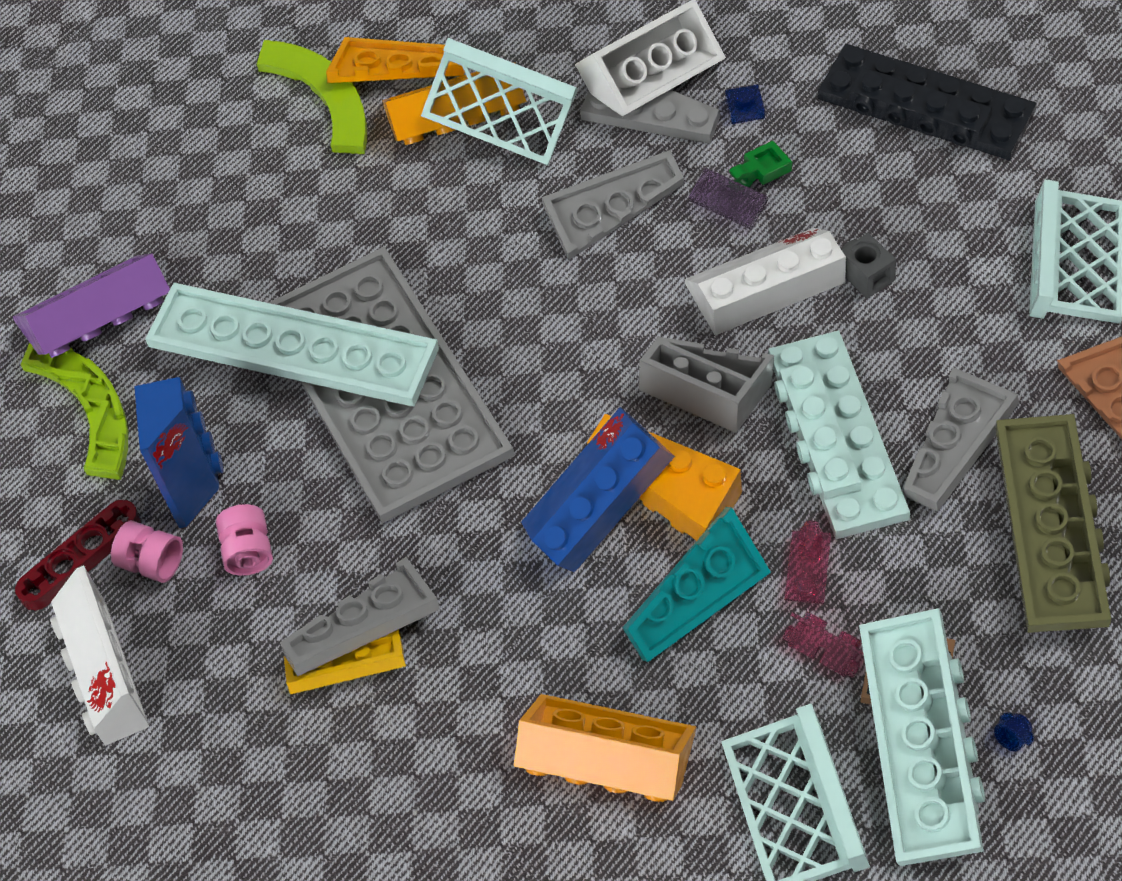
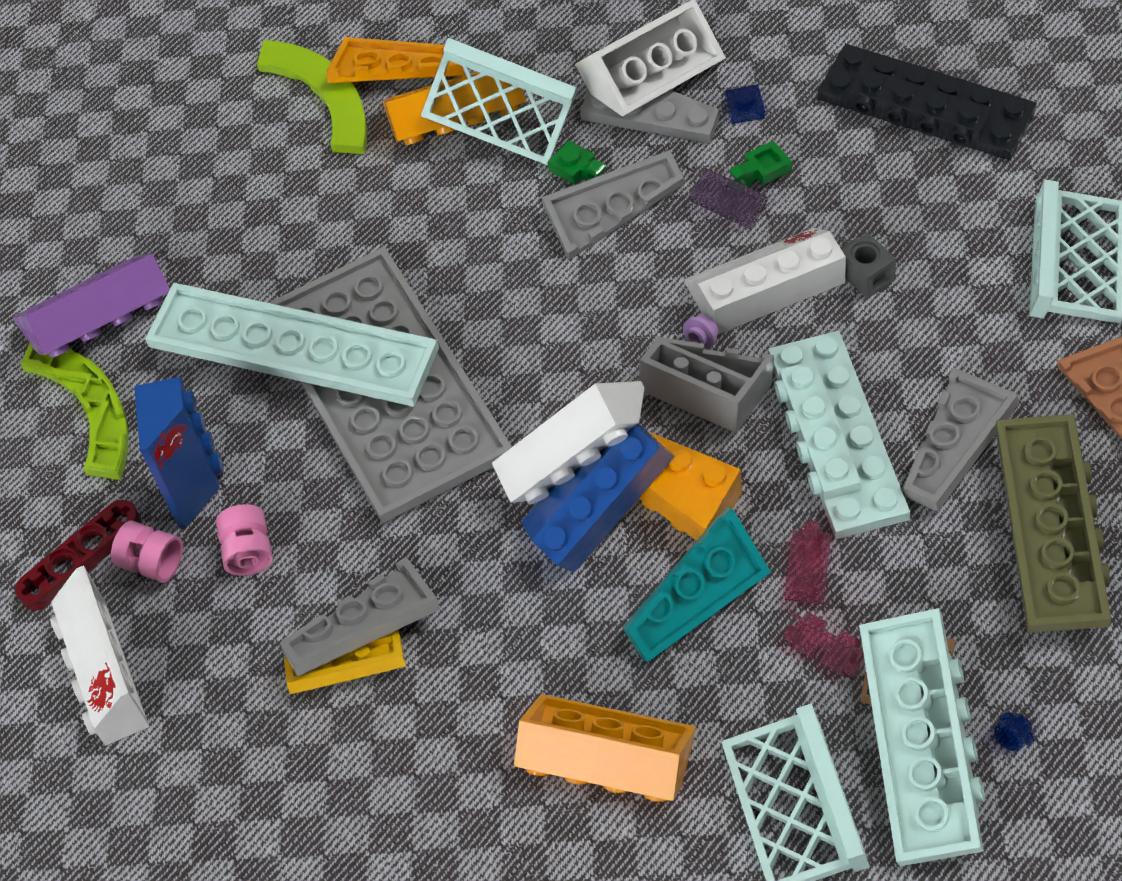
none -> white slope [492,381,644,504]
none -> green plate [547,140,606,185]
none -> lavender plate [683,315,718,350]

